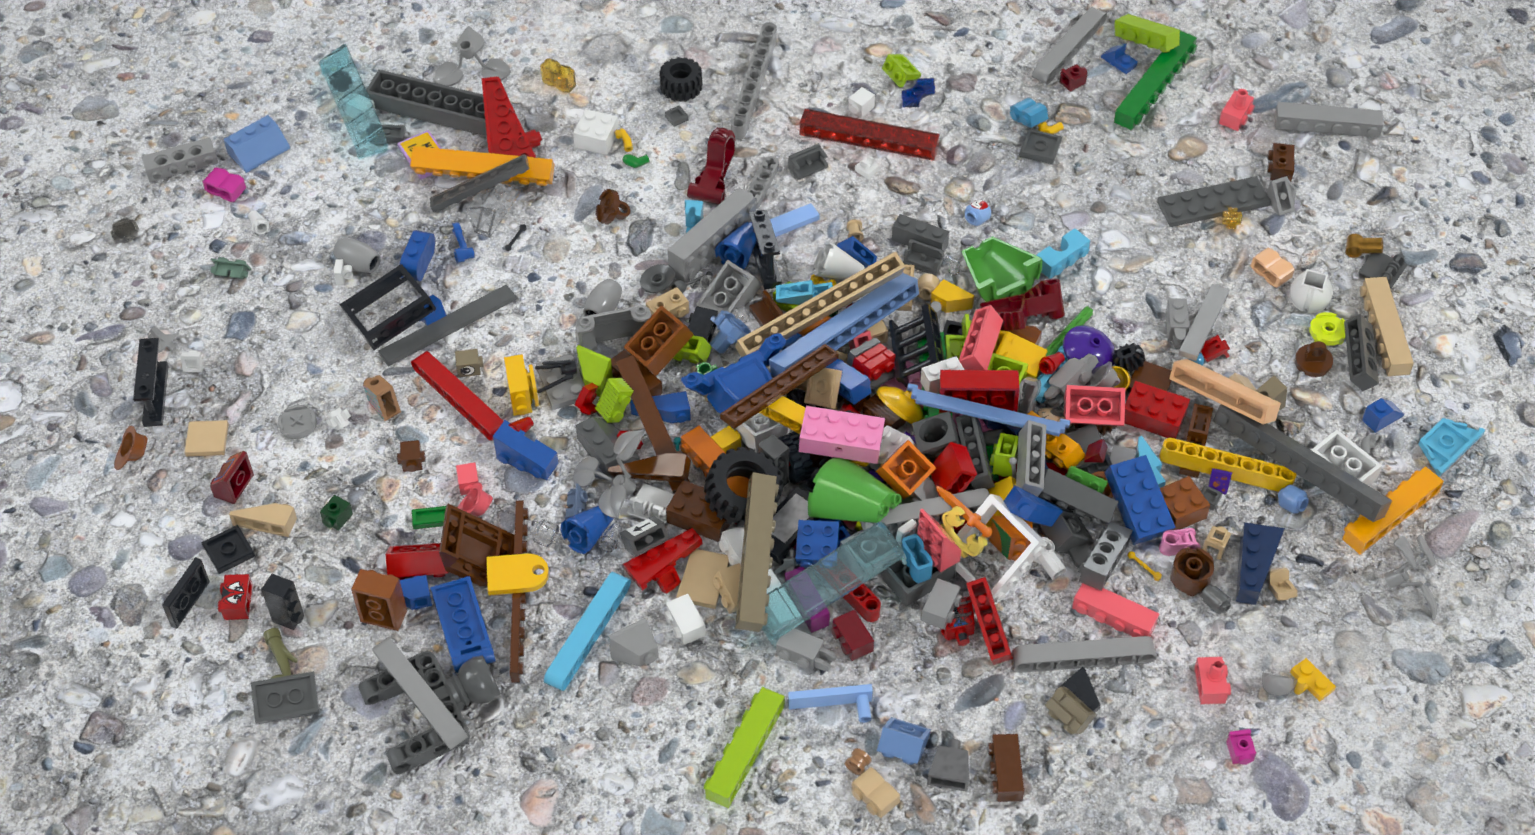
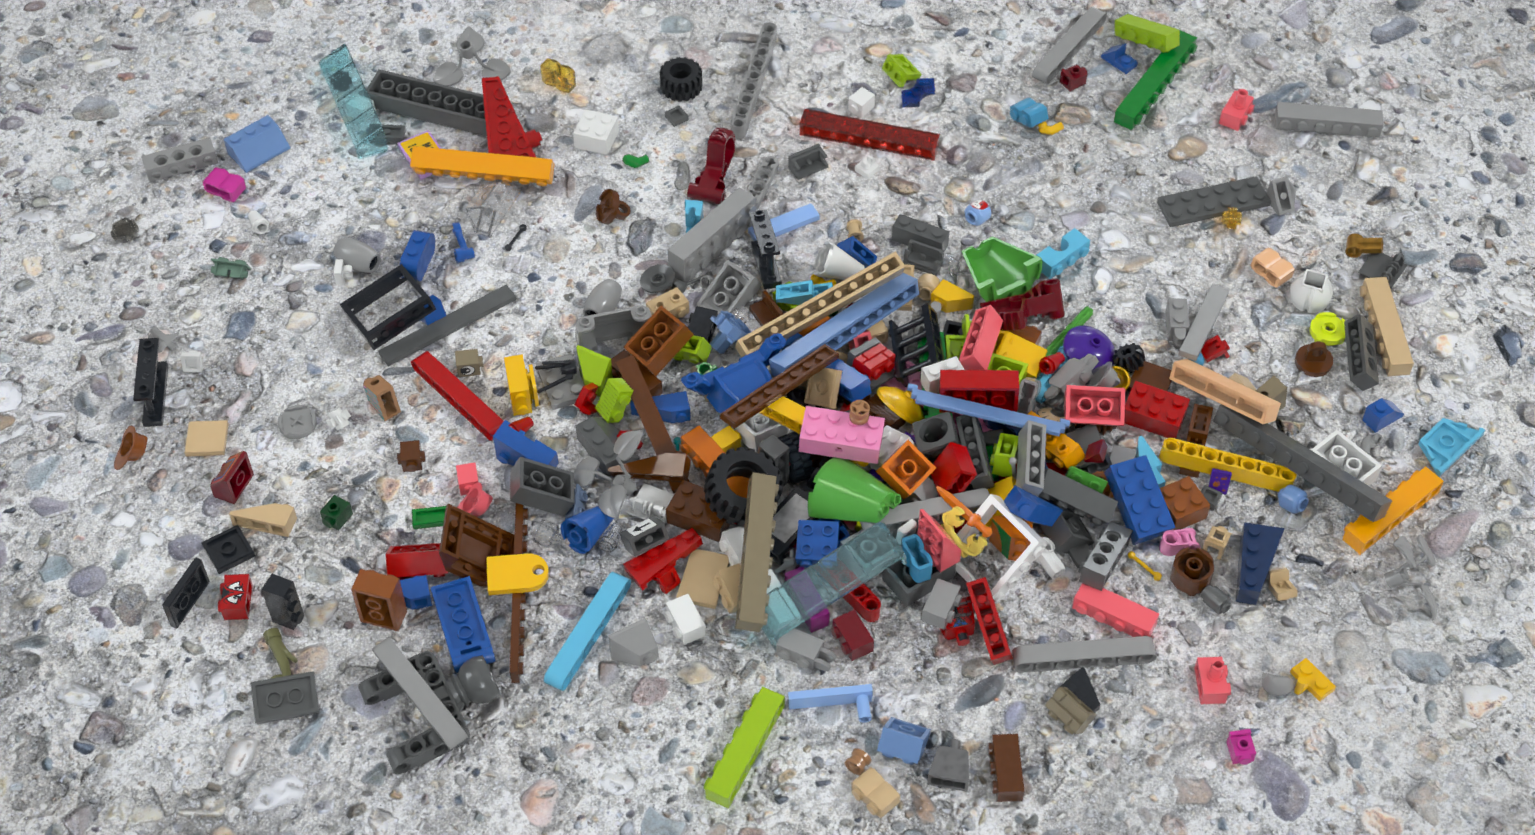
dark grey plate [430,154,530,213] -> none
yellow arm [615,128,633,152] -> none
blue cone [715,222,757,269] -> none
dark grey tile [1019,129,1062,165] -> none
reddish brown brick [1267,143,1295,182] -> none
none -> dark grey brick [510,457,574,517]
none -> medium nougat wheel [849,400,870,425]

